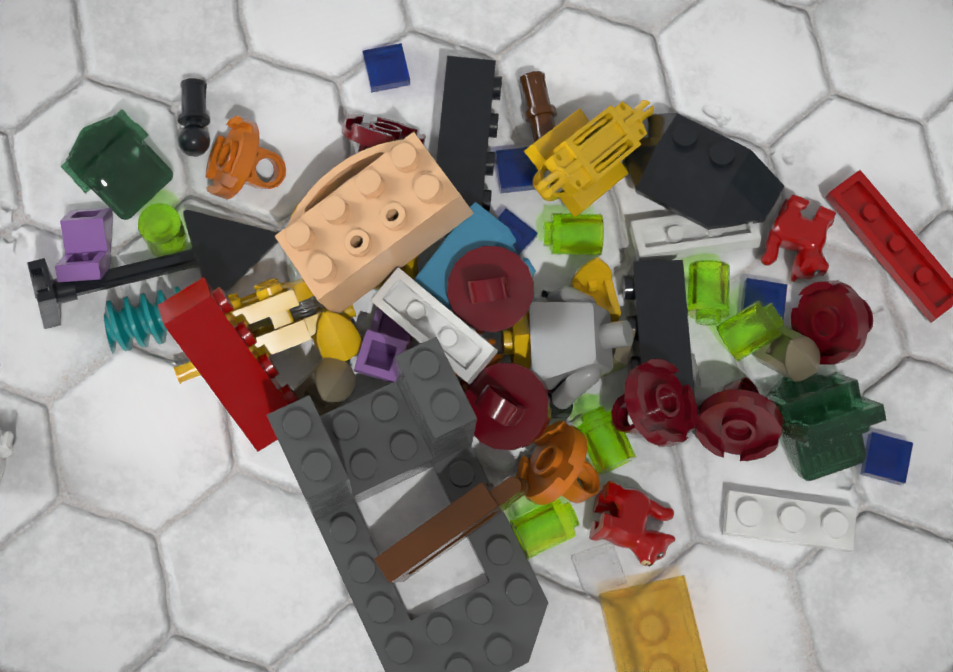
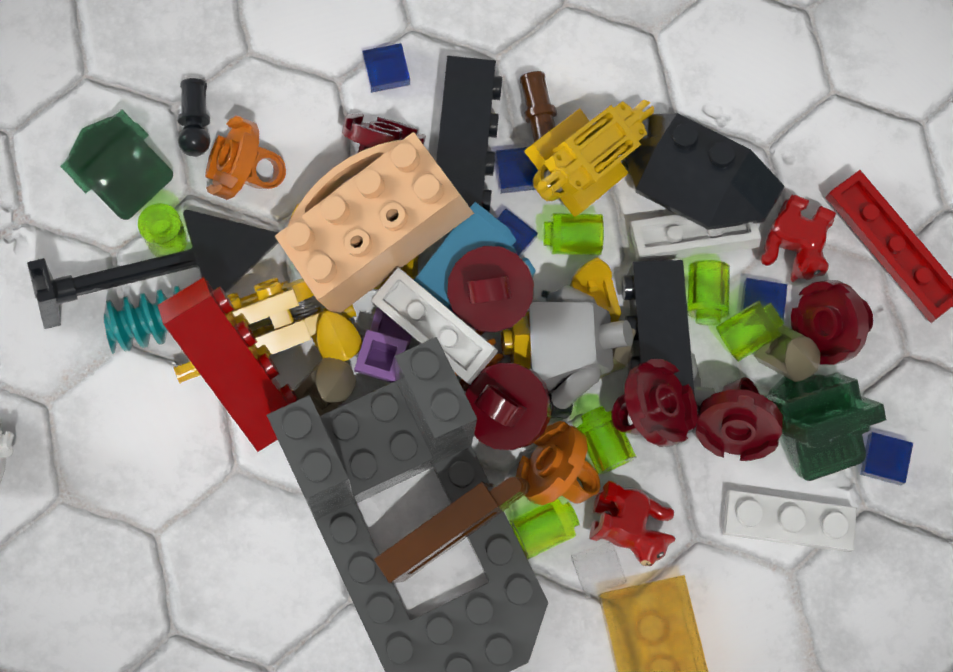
medium lavender slope [55,208,113,282] -> none

